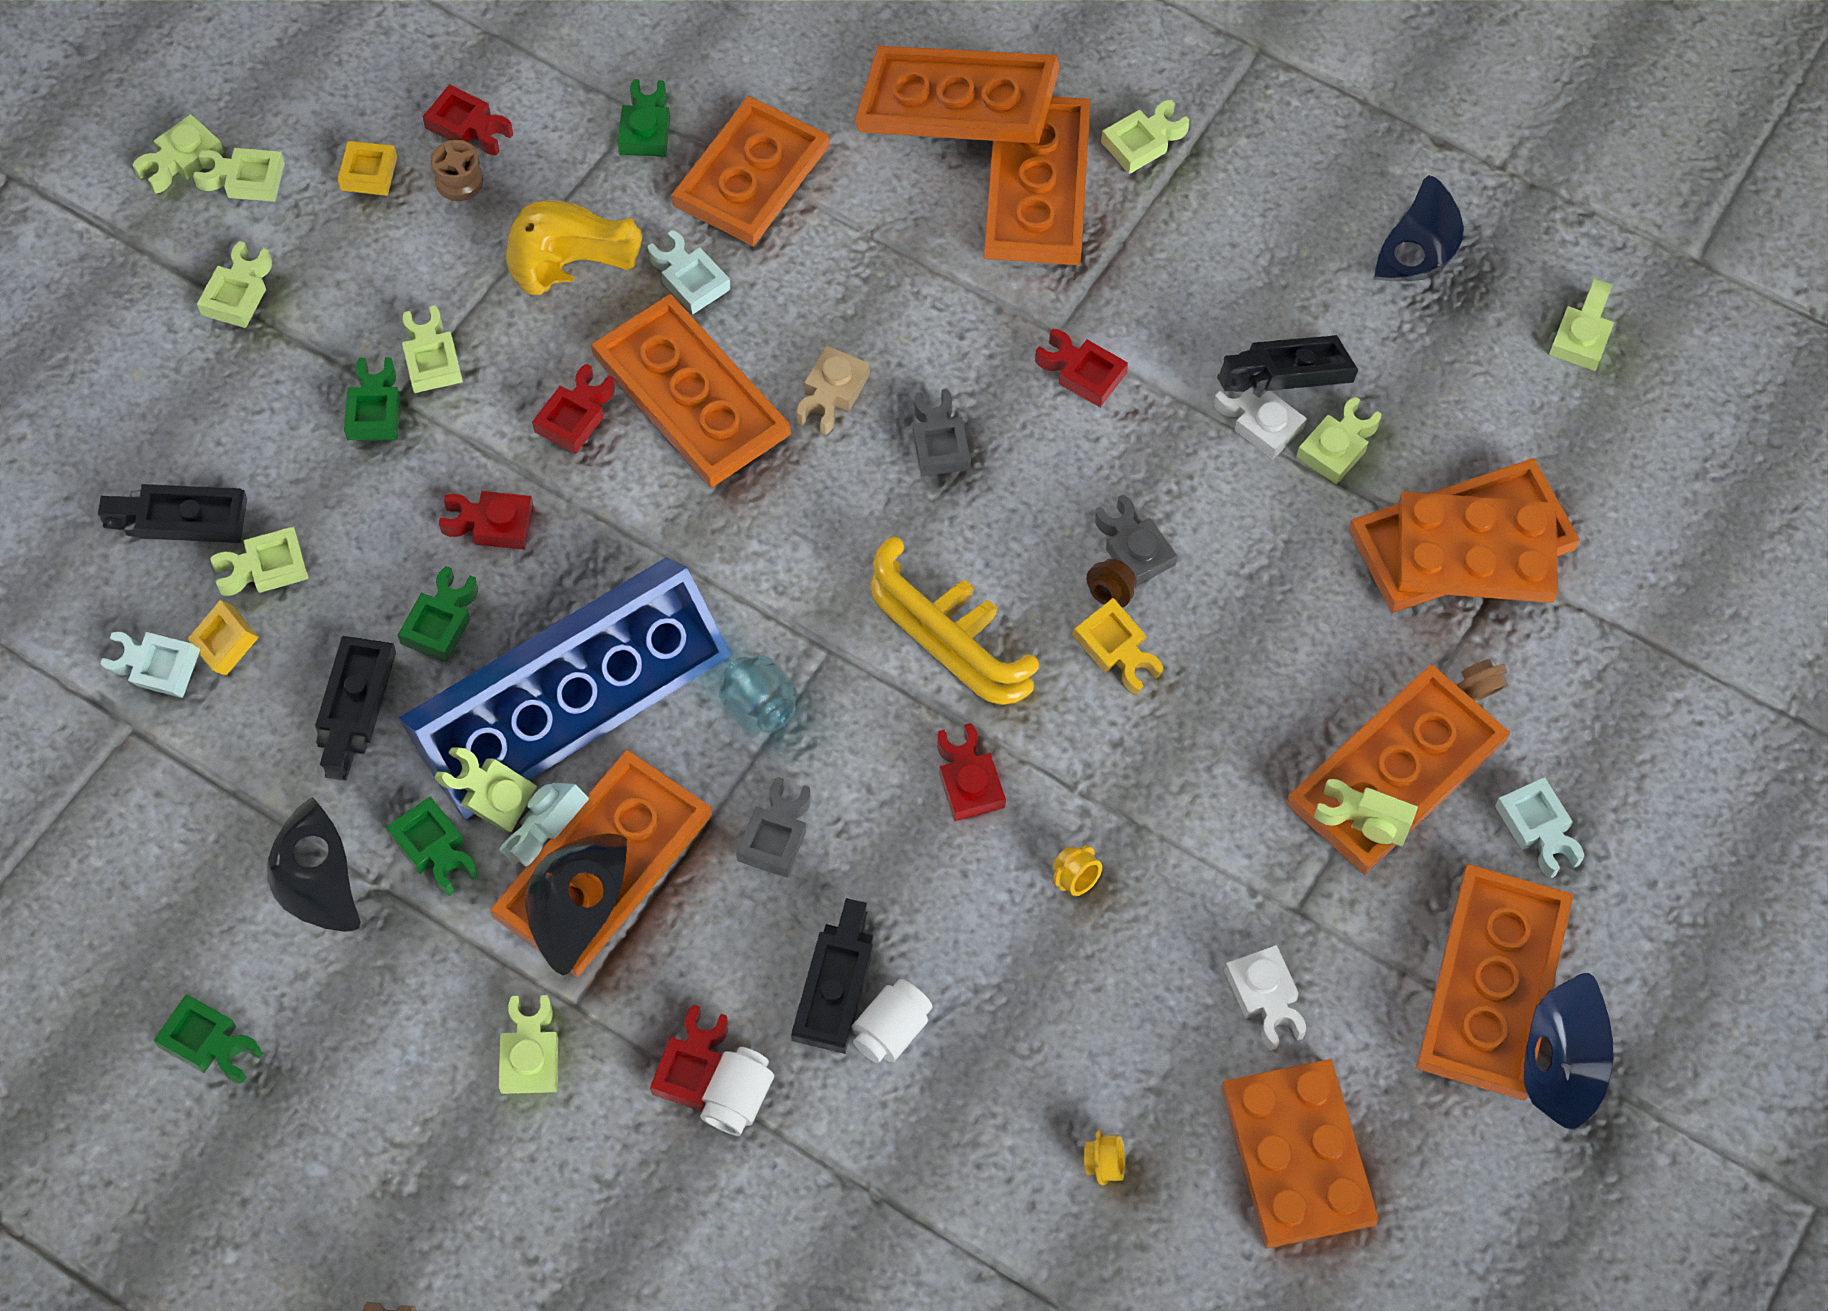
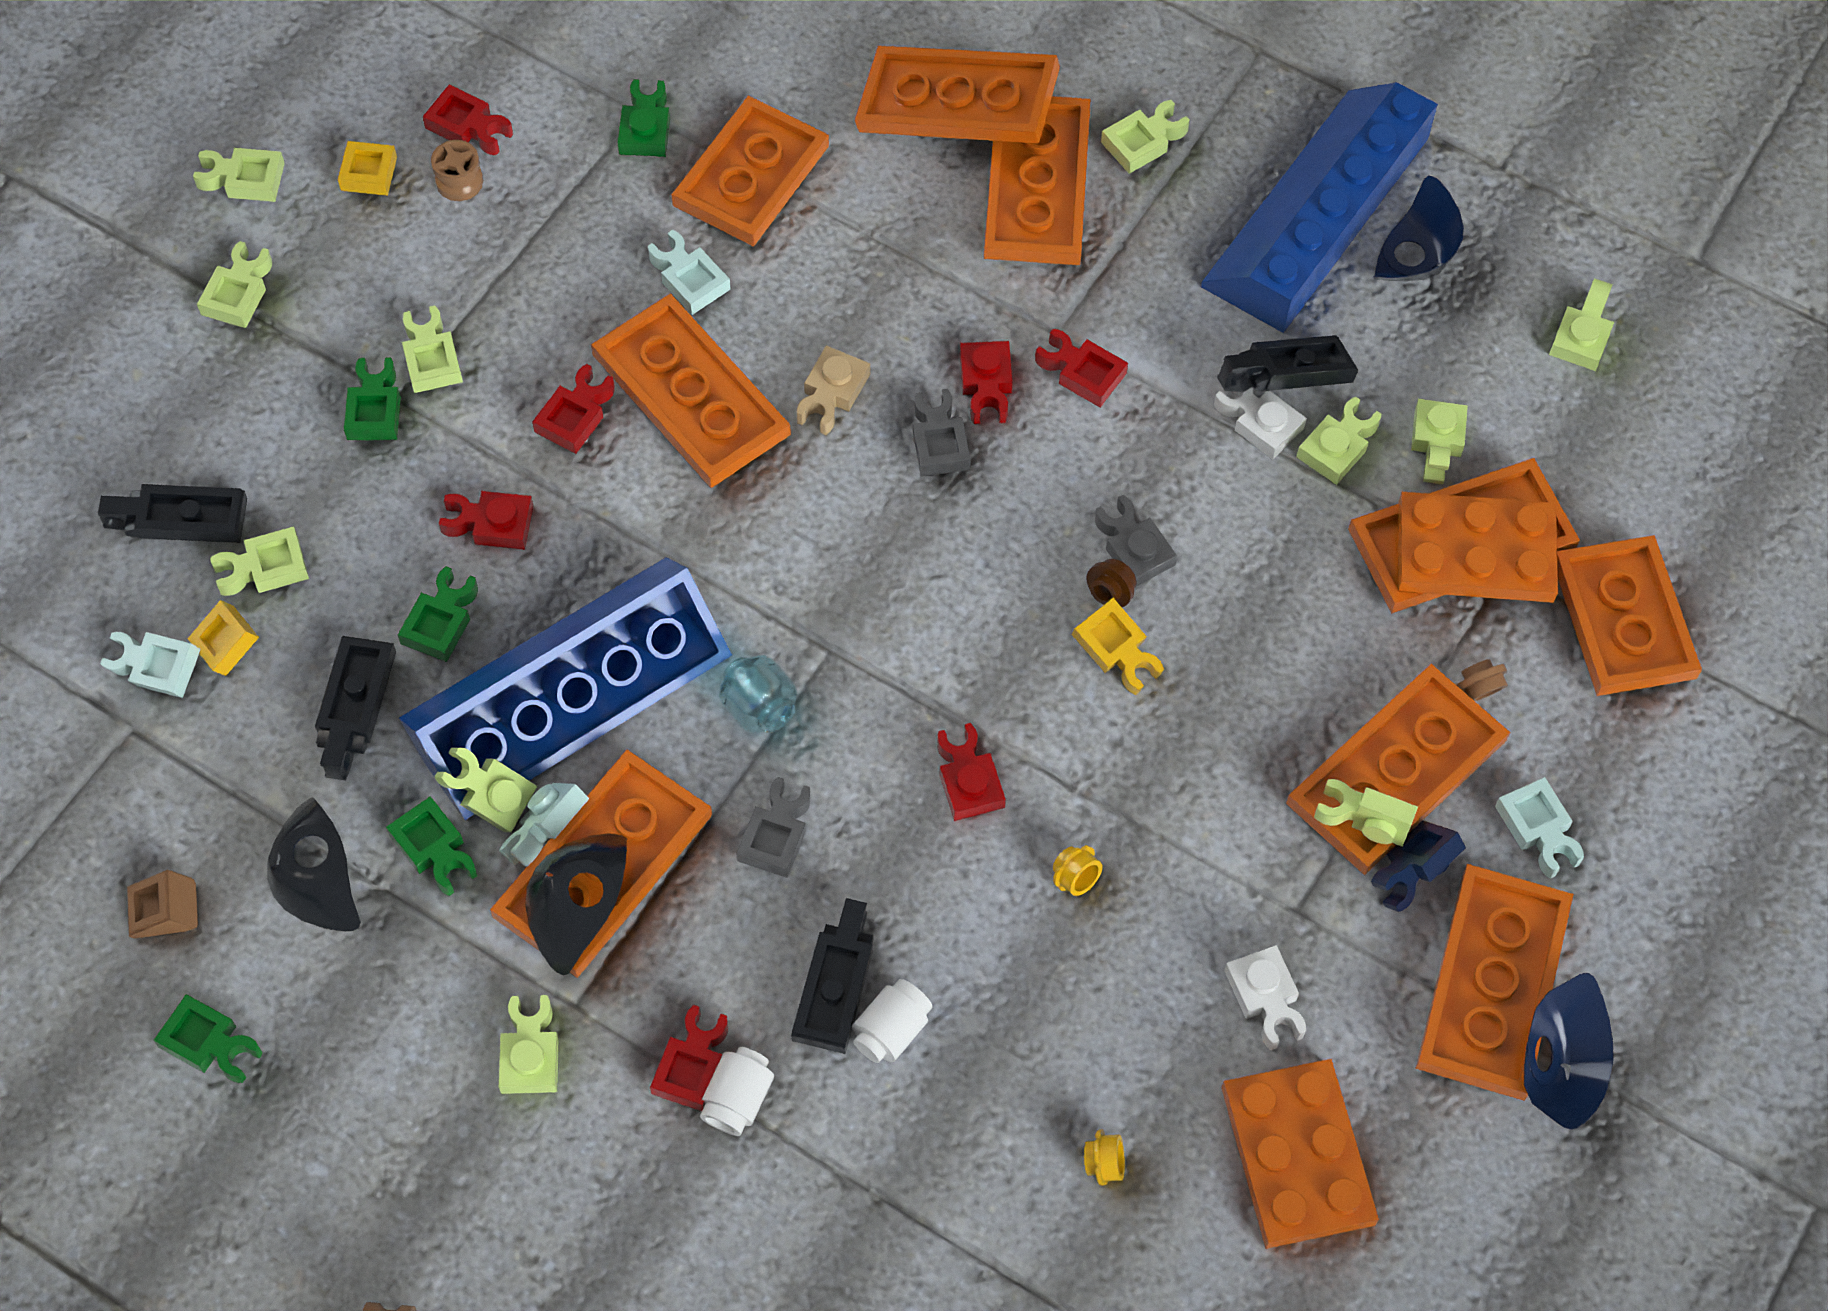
yellowish green plate [132,114,224,194] -> none
yellow piece [506,199,642,295] -> none
yellow piece [870,536,1039,705] -> none
none -> medium nougat slope [127,870,198,939]
none -> red plate [960,341,1013,424]
none -> blue slope [1201,82,1438,333]
none -> dark blue plate [1371,820,1466,912]
none -> yellowish green plate [1411,399,1468,484]
none -> orange plate [1557,535,1702,696]

